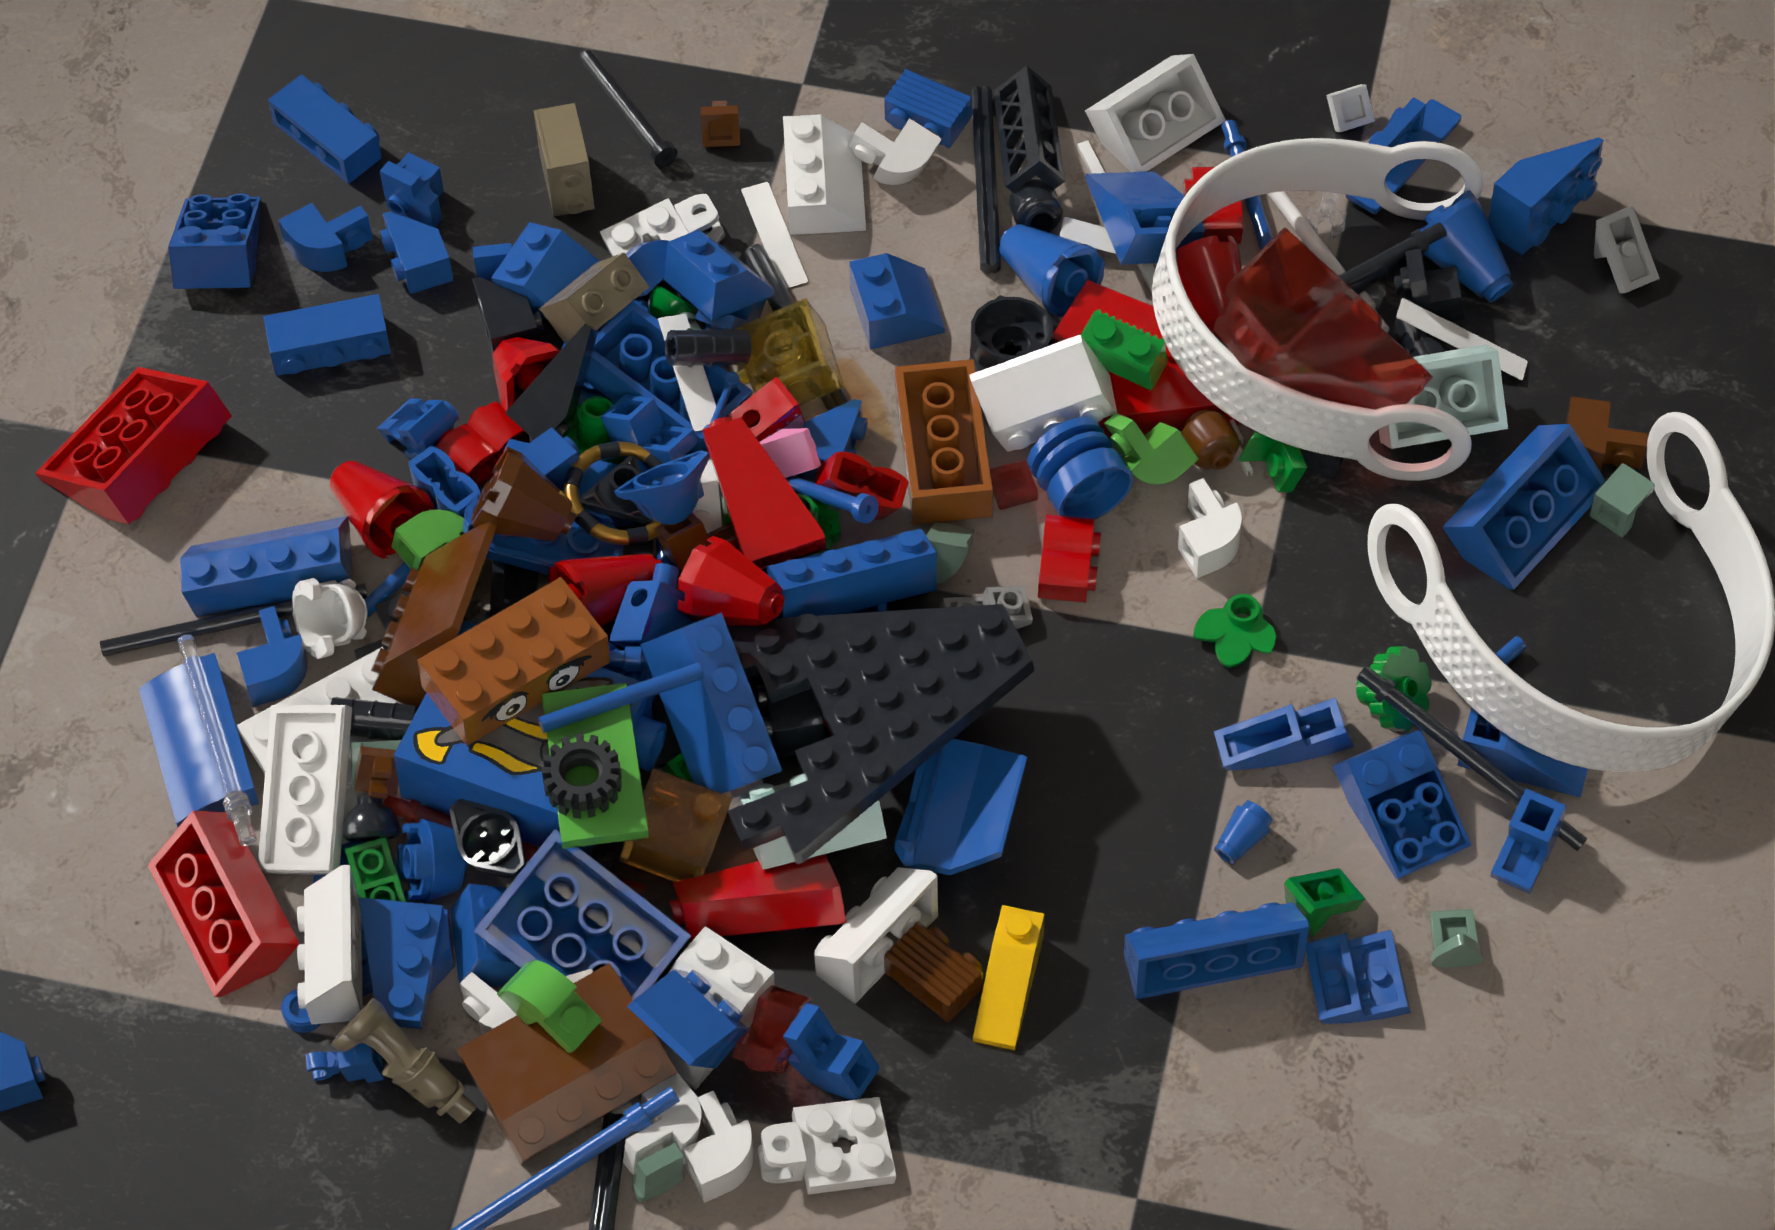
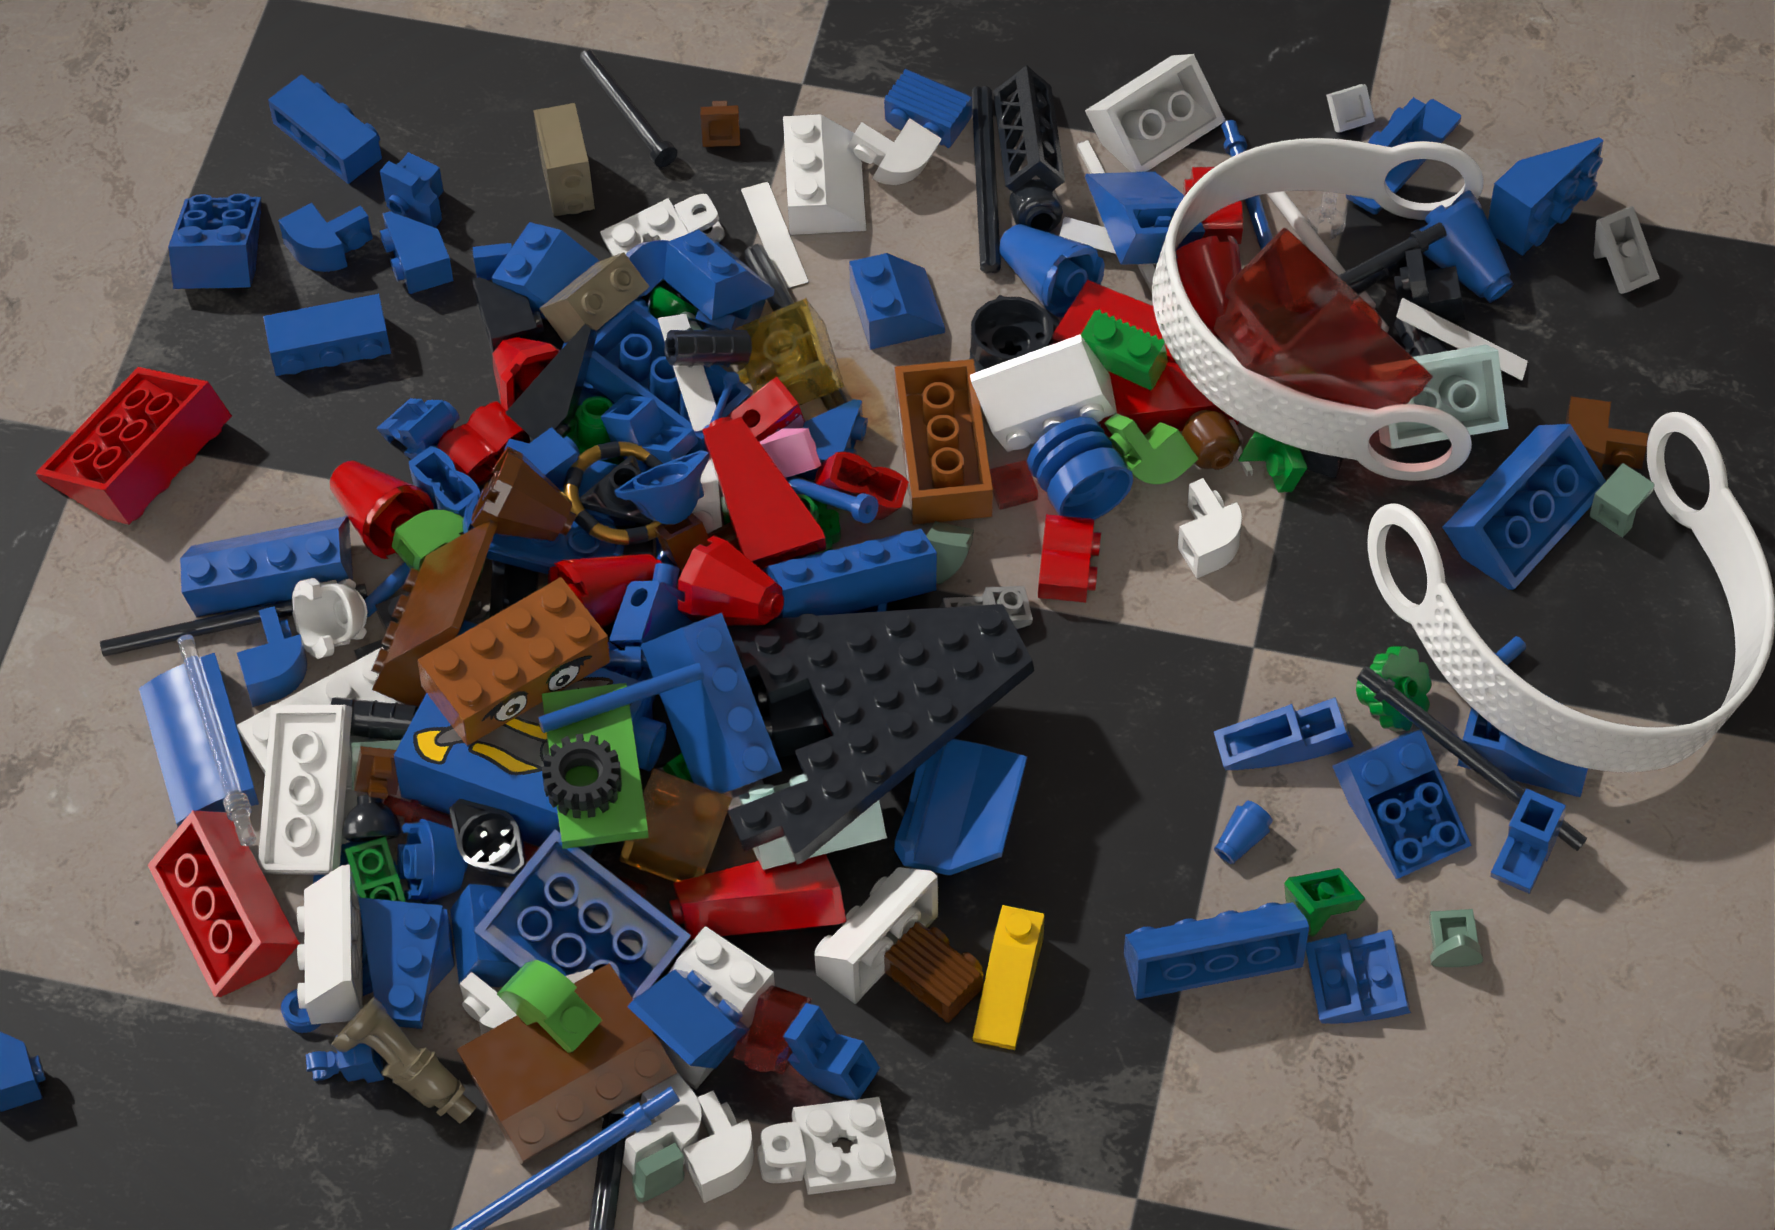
green plate [1193,594,1276,668] -> none

